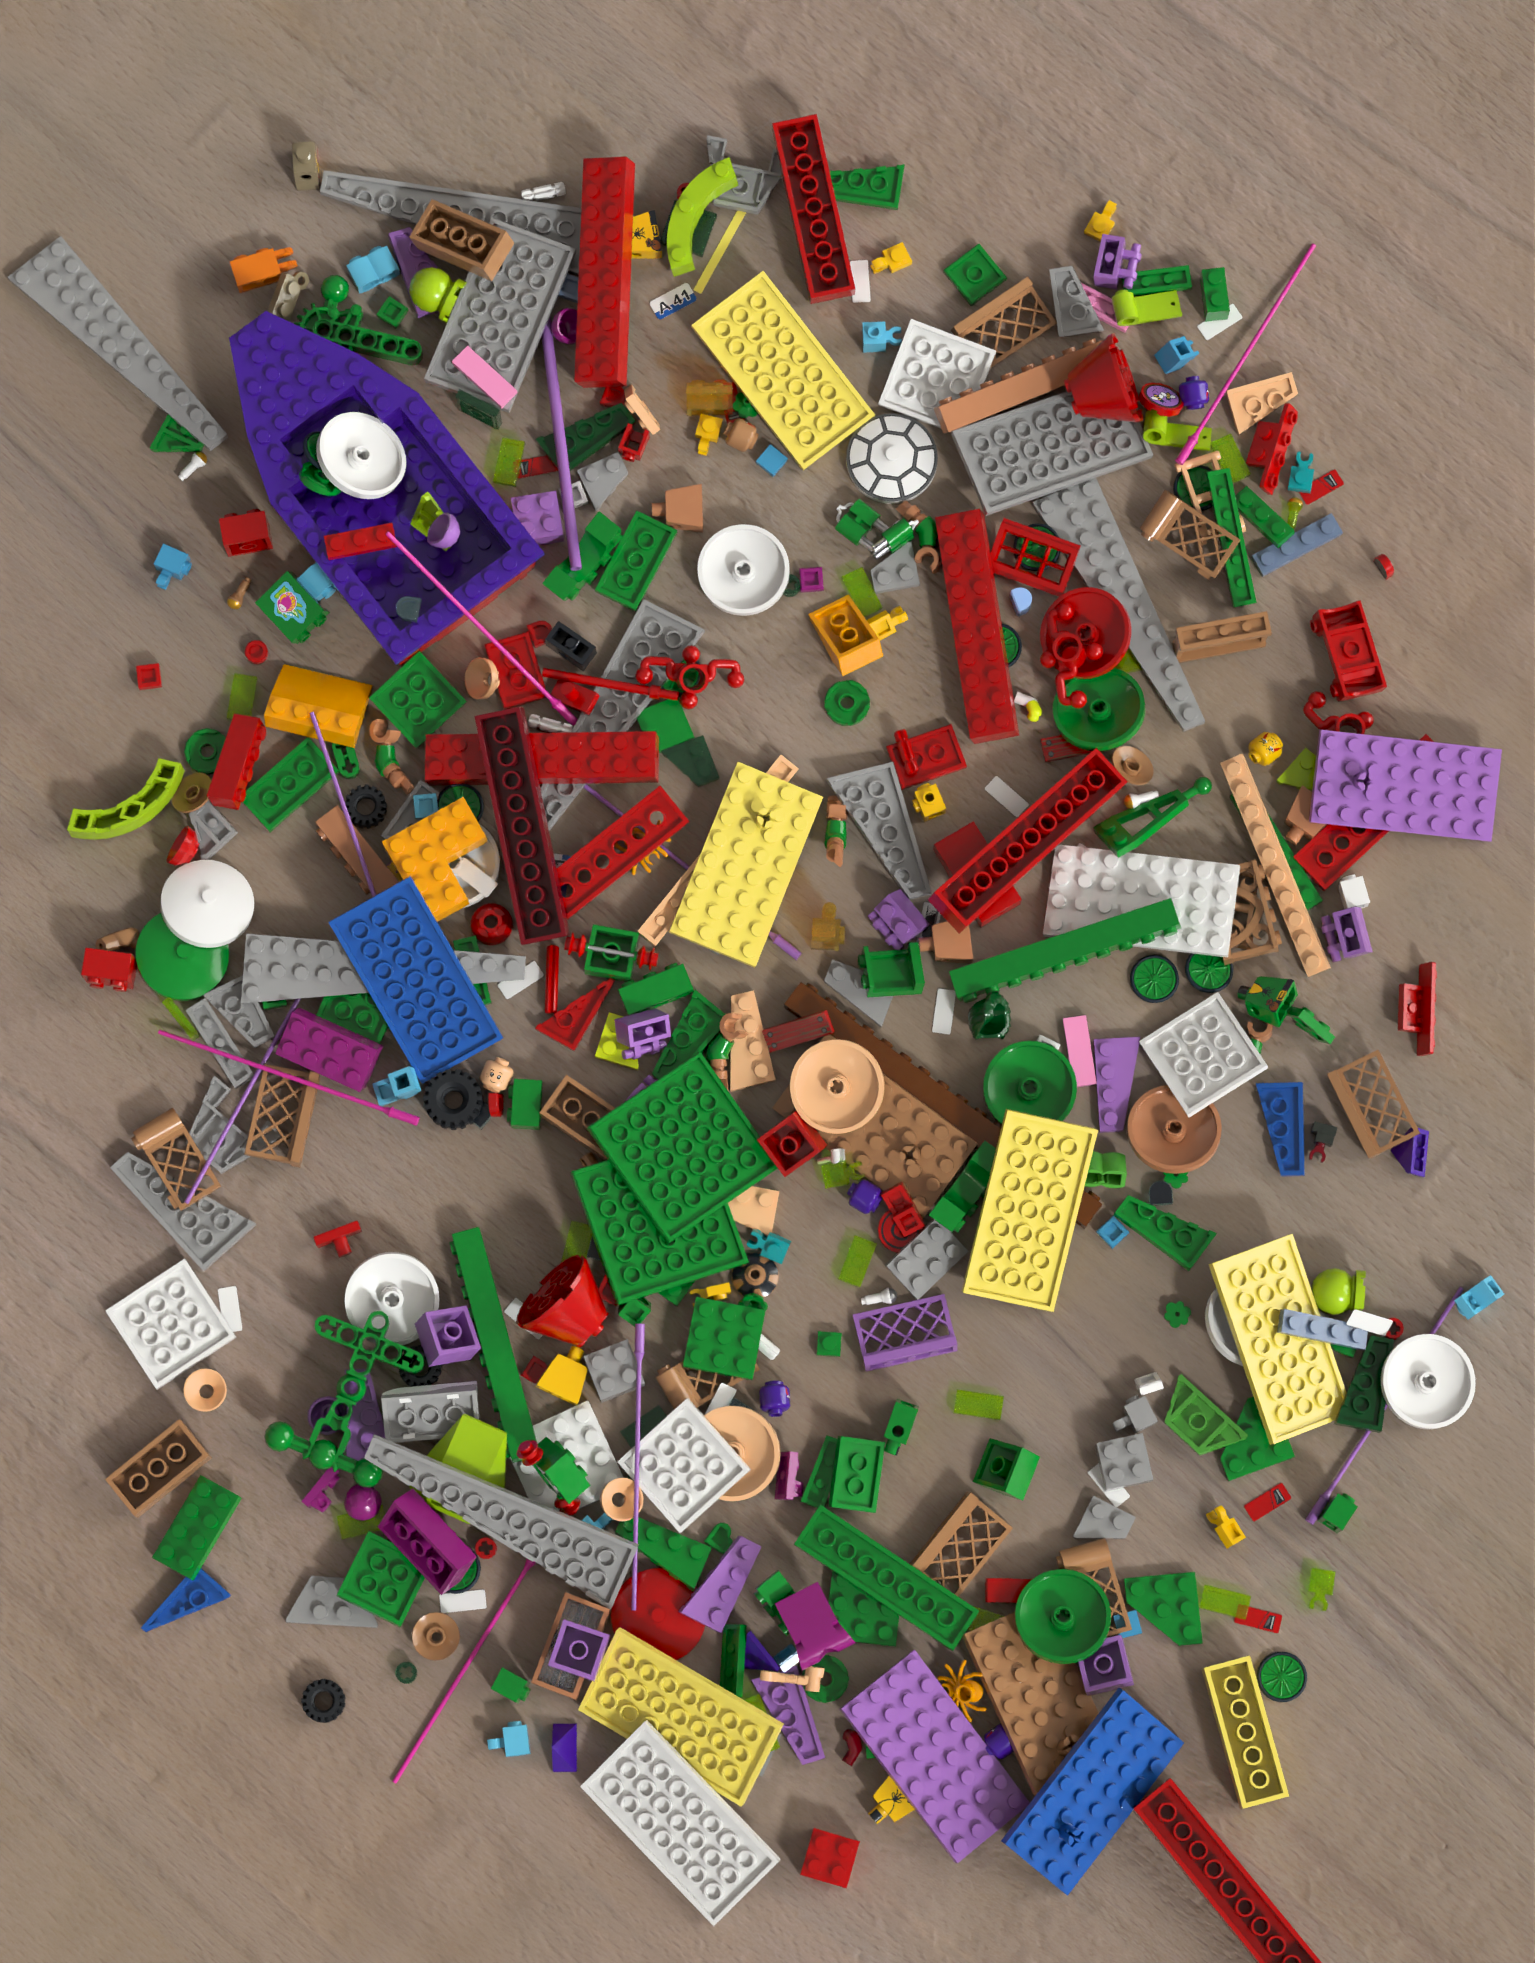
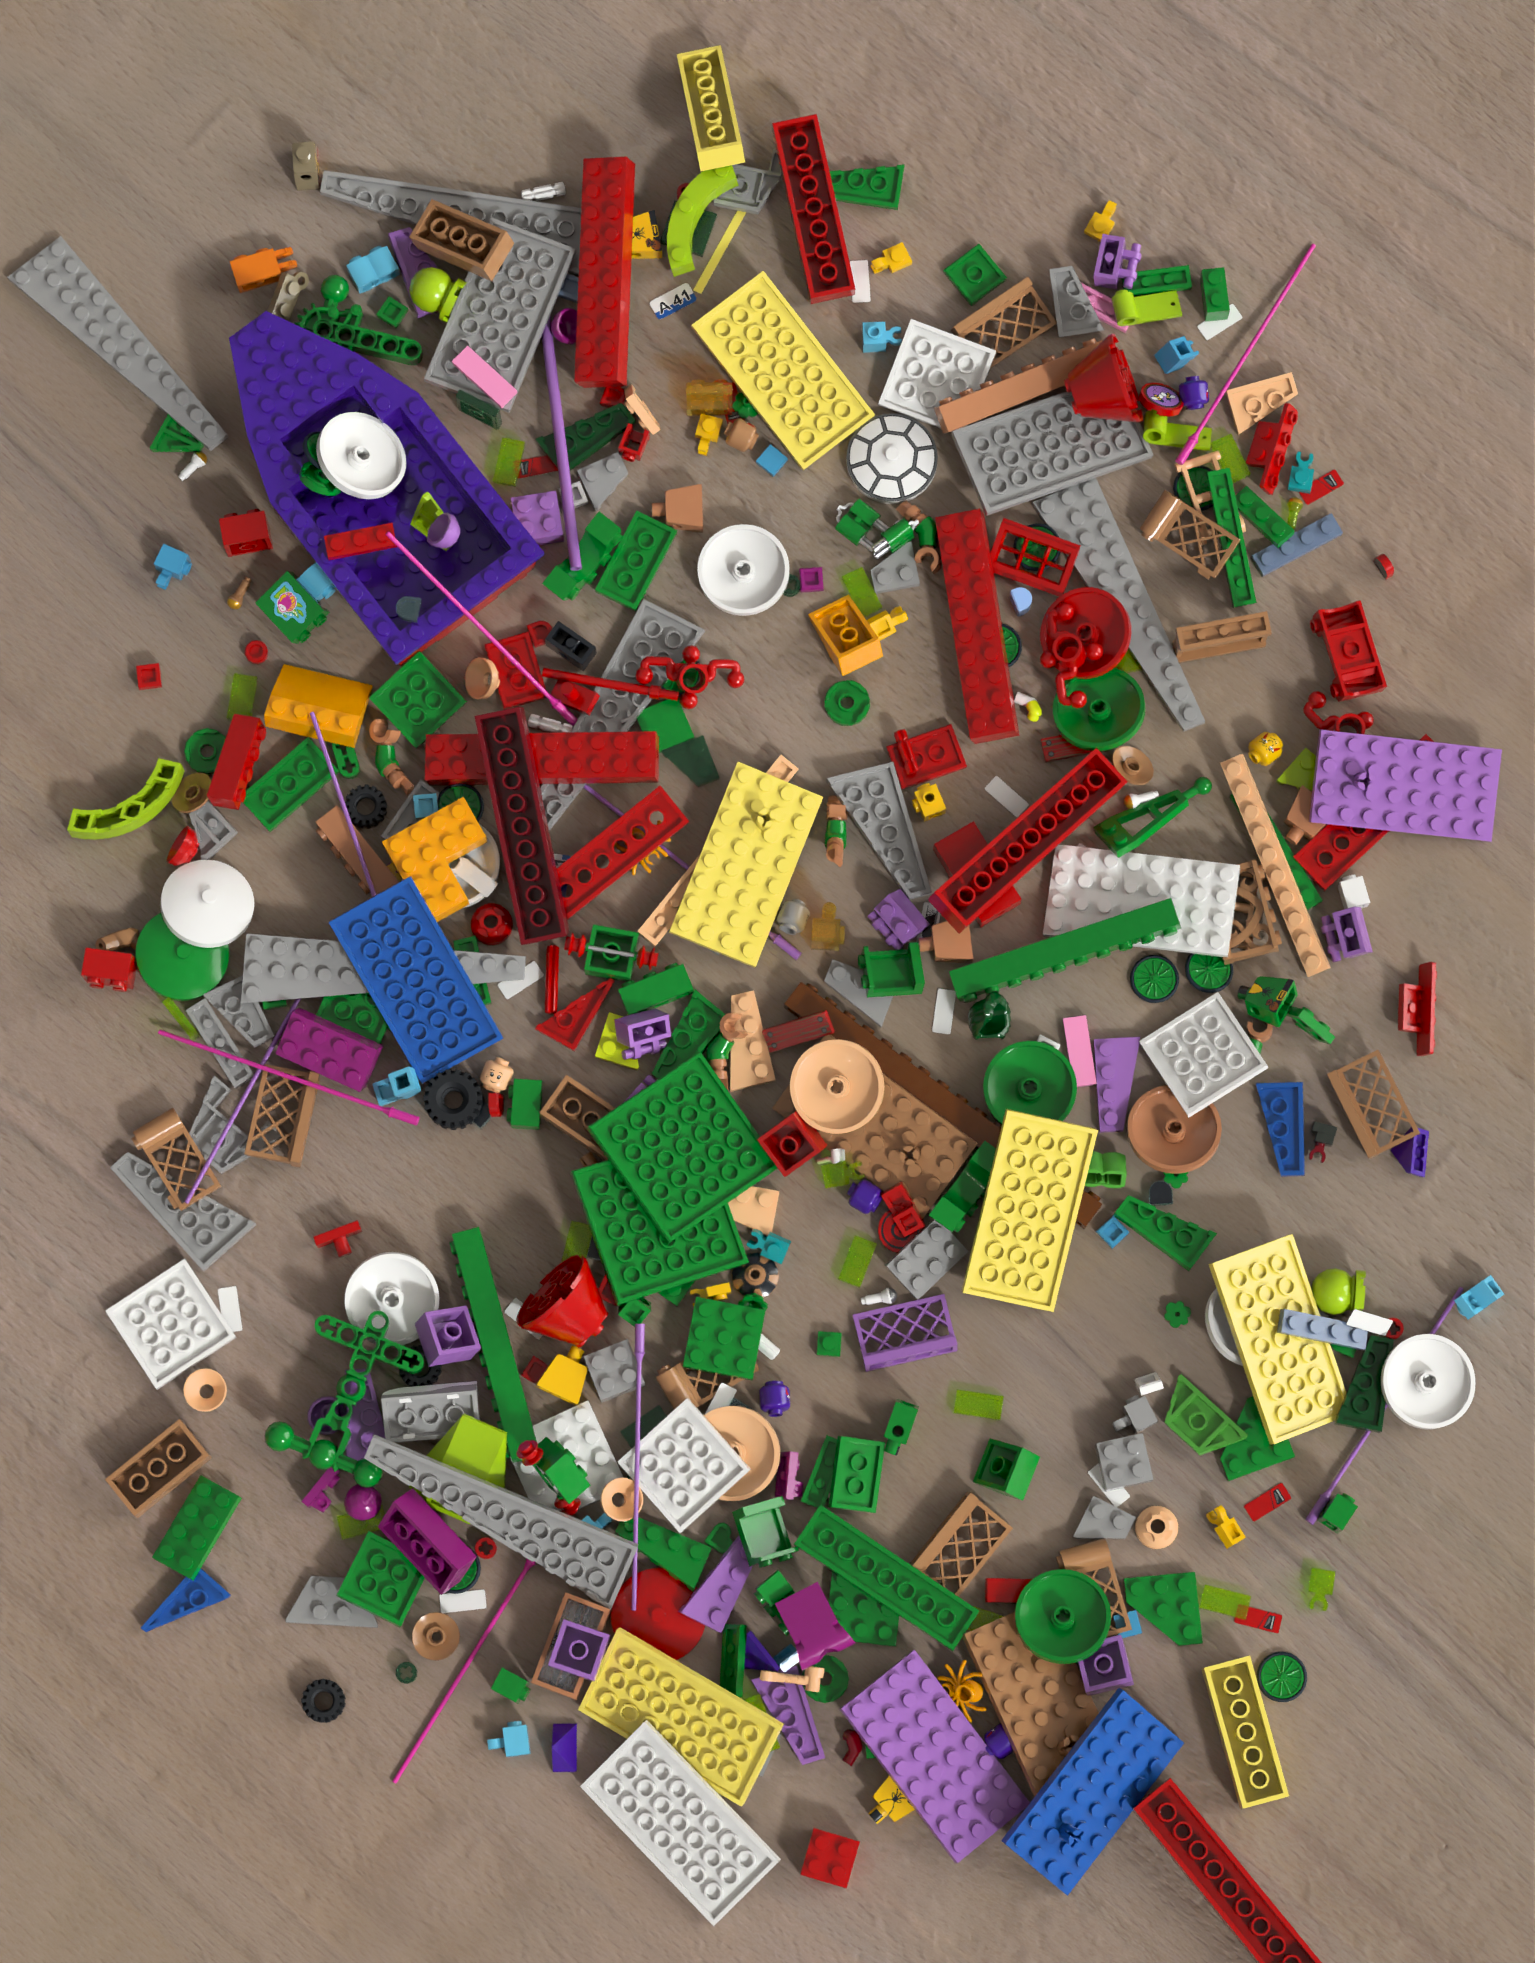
none -> light yellow brick [677,45,745,171]
none -> panel [732,1496,799,1568]
none -> light grey head [776,899,810,935]
none -> light nougat piece [1135,1506,1178,1549]

